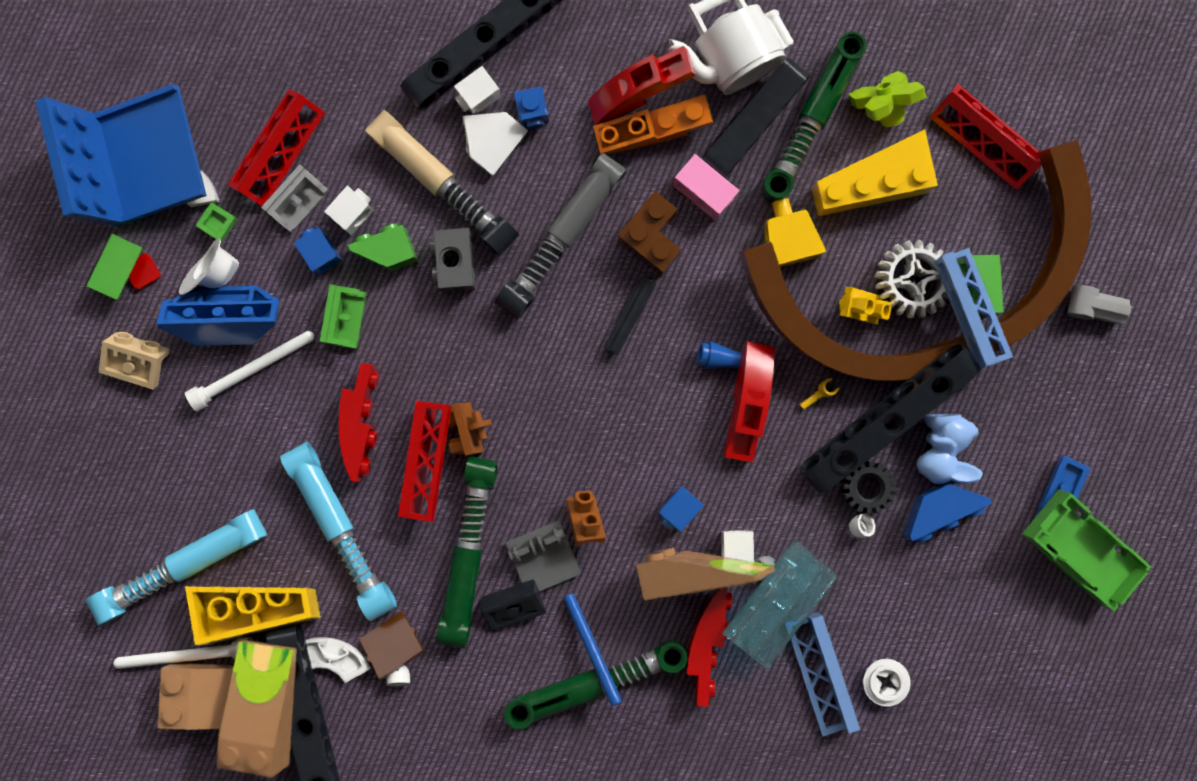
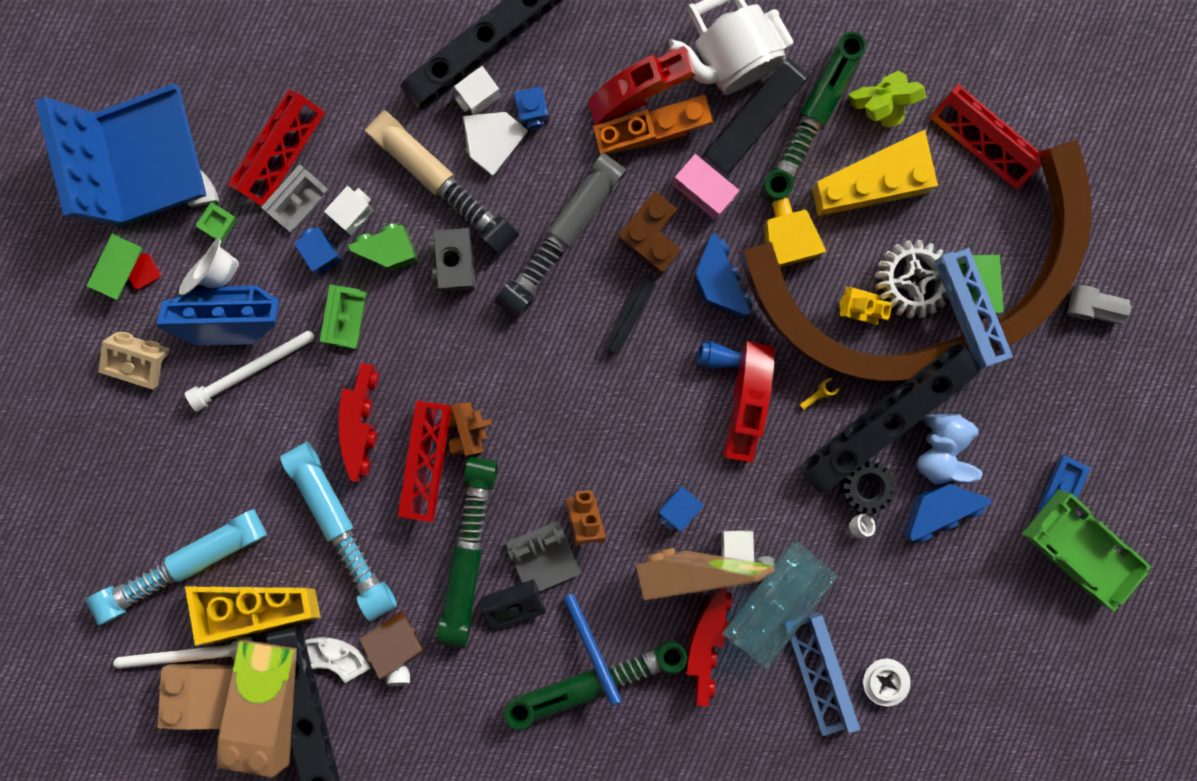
none -> blue slope [694,233,753,318]

